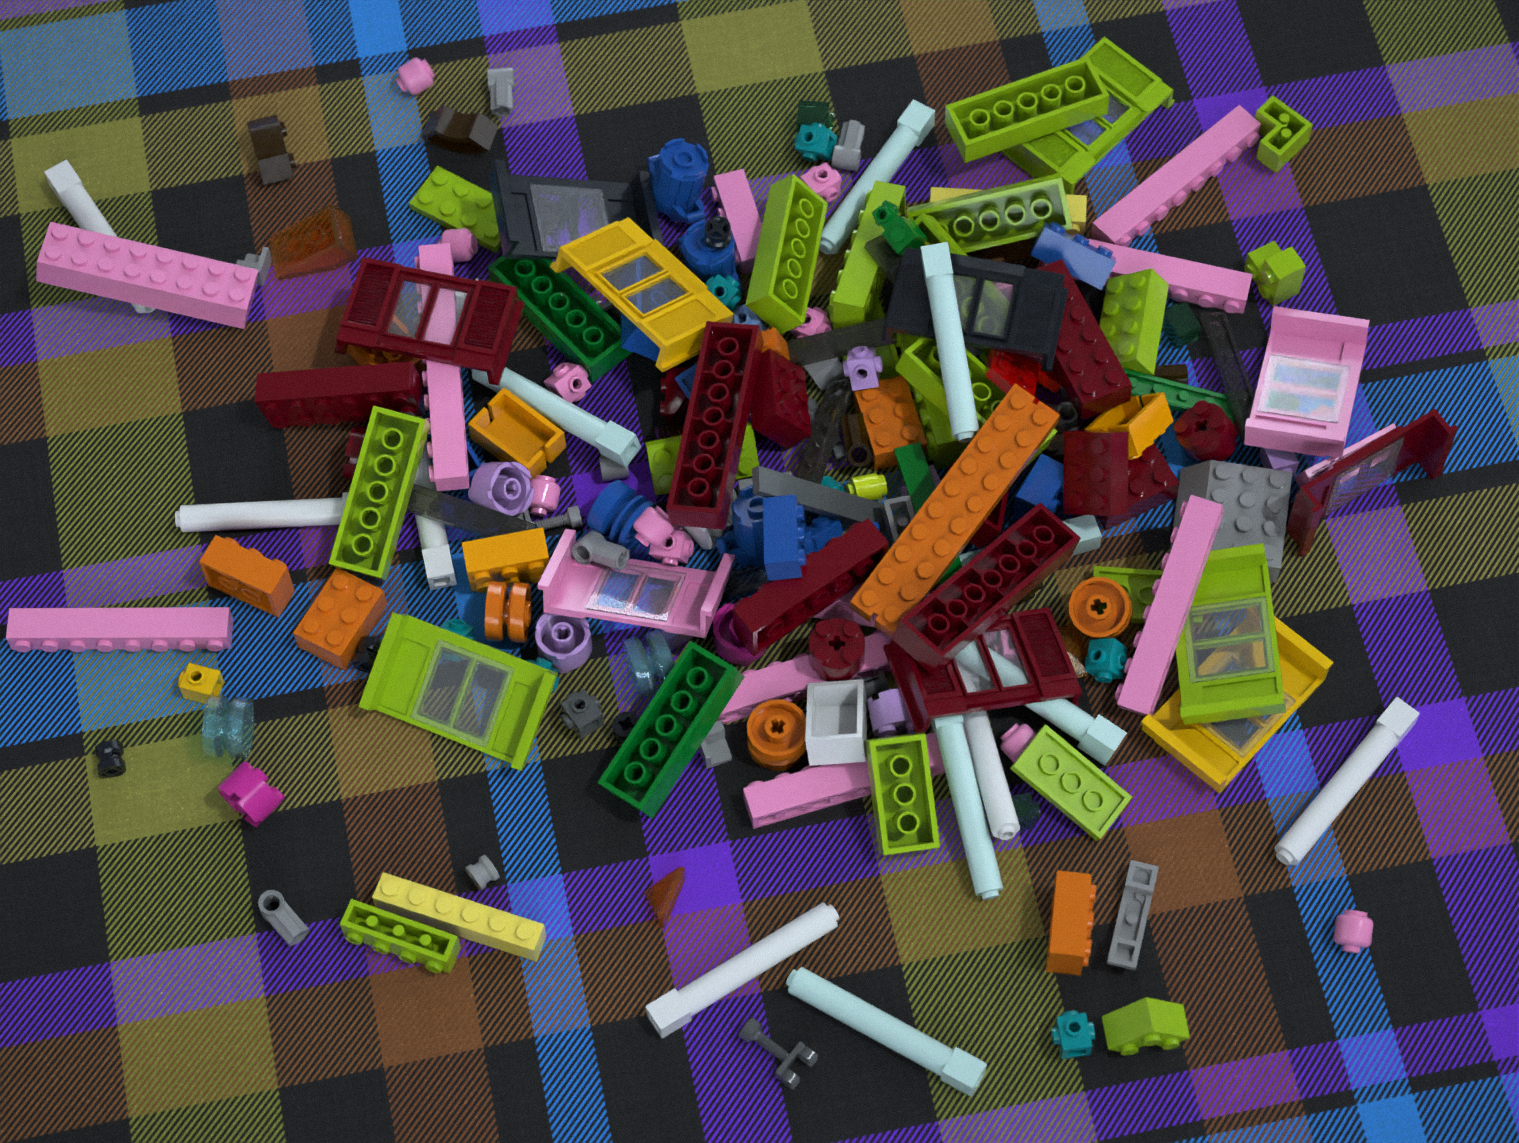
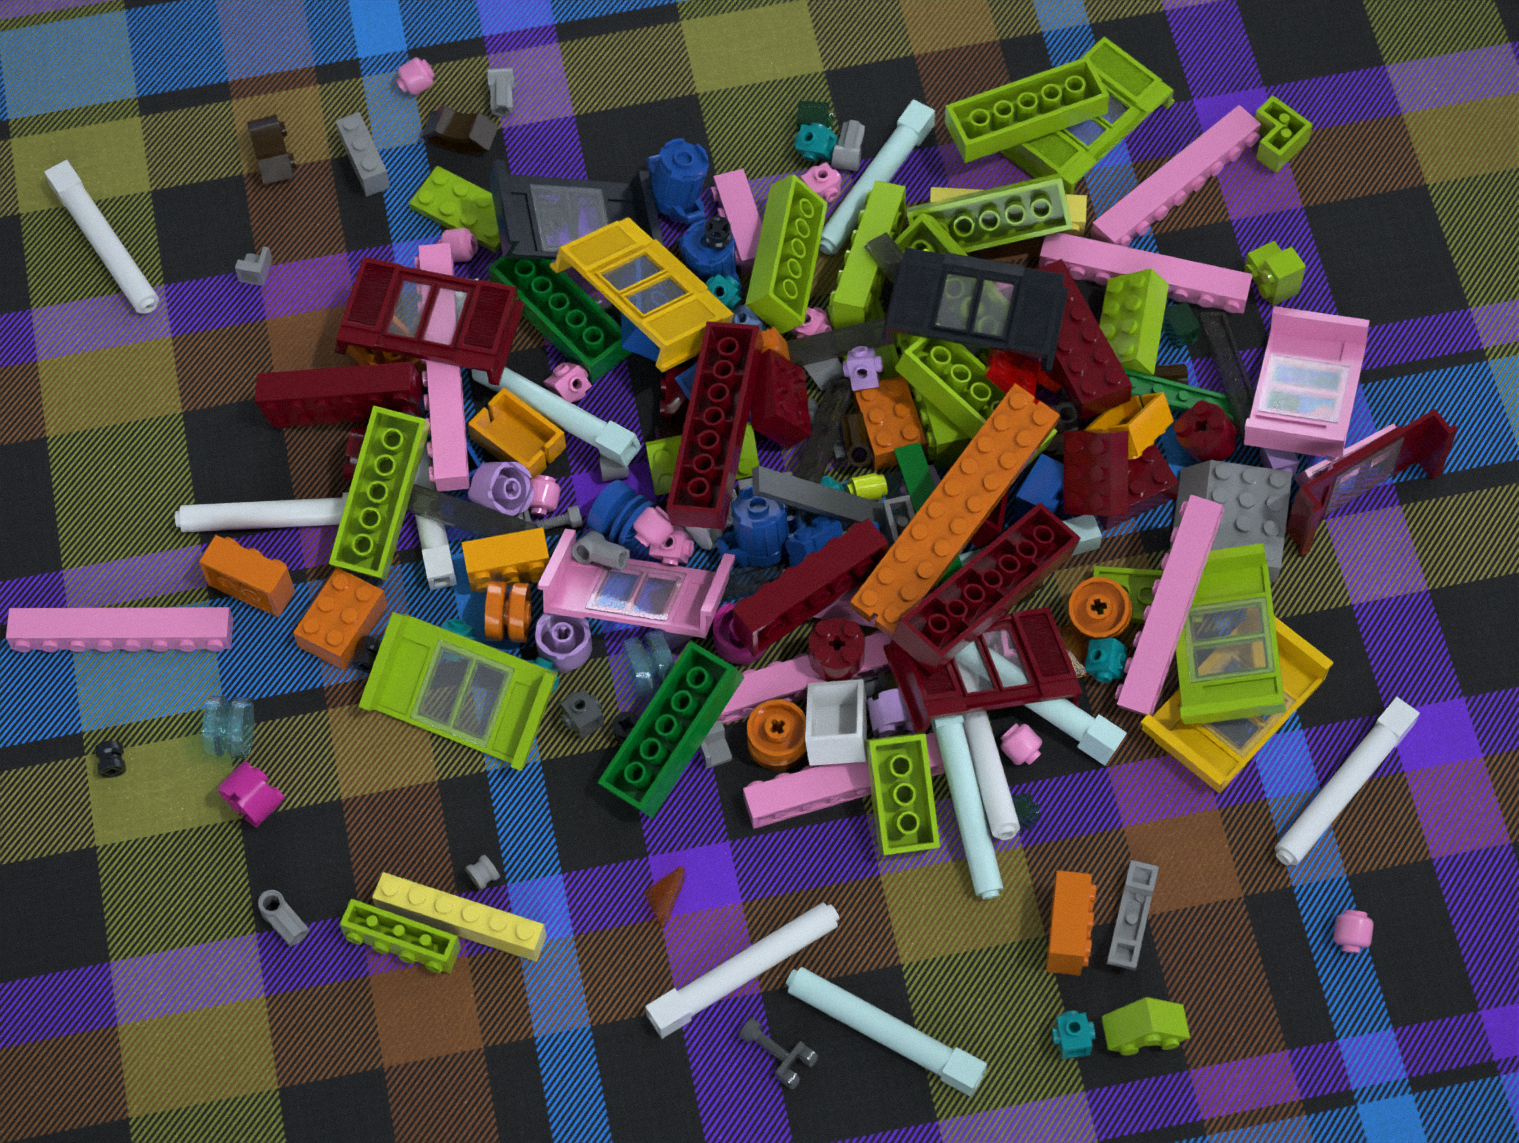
bright pink brick [36,222,258,329] -> none
yellow brick [178,663,225,706] -> none
clear orange slope [269,203,358,281] -> none
blue brick [763,494,806,581] -> none
green brick [872,200,928,255] -> none
light aqua brick [921,242,979,443] -> none
lime plate [1010,724,1132,841] -> none
brick [1030,222,1116,290] -> none
none -> light grey brick [336,112,390,197]

